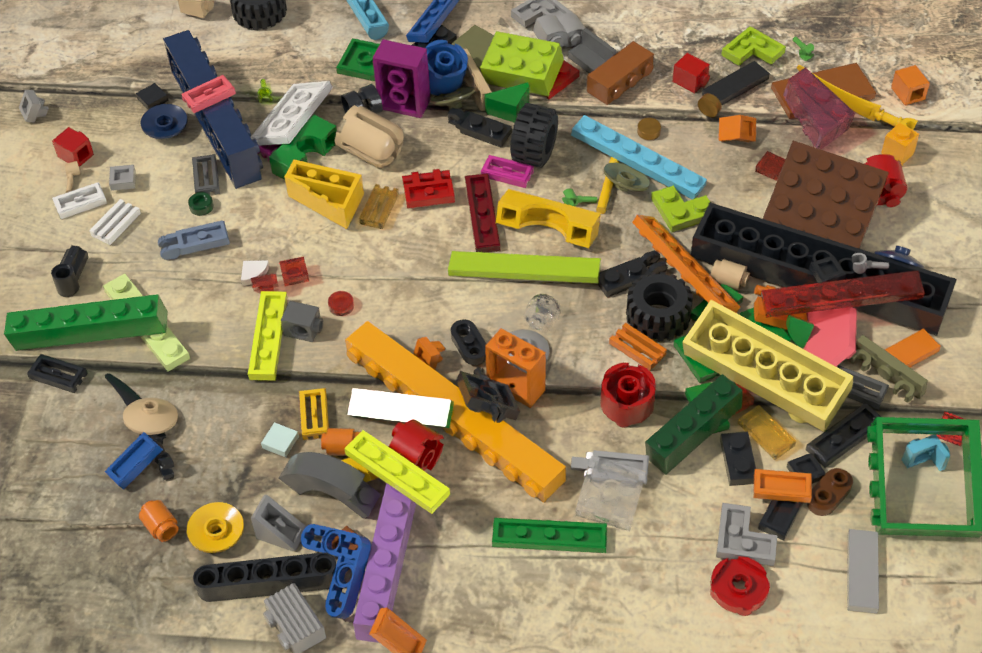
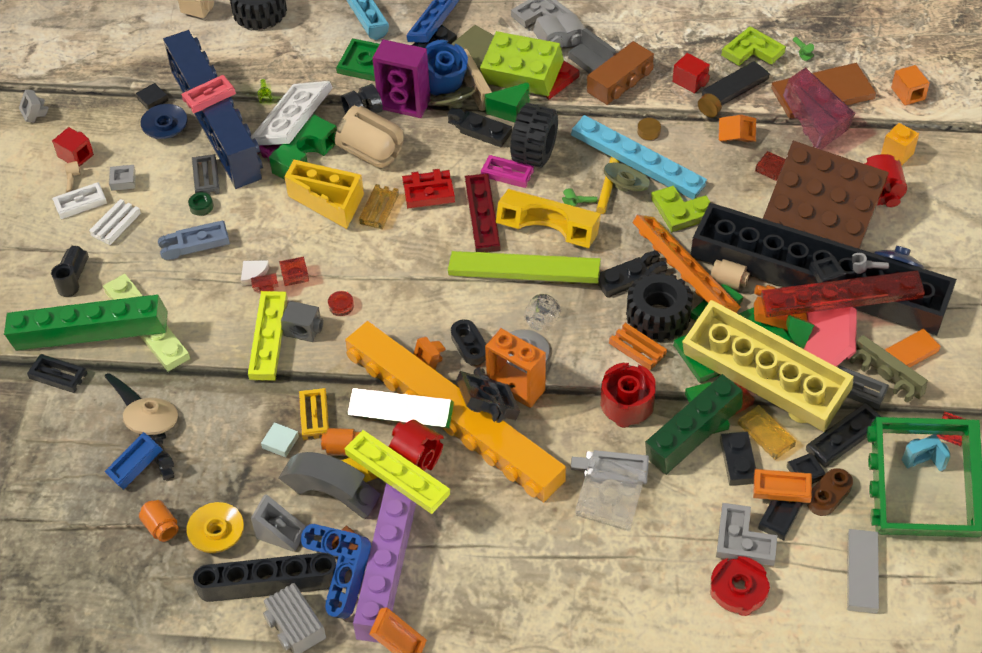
green tile [492,518,607,553] -> none
yellow sword [797,65,918,130] -> none

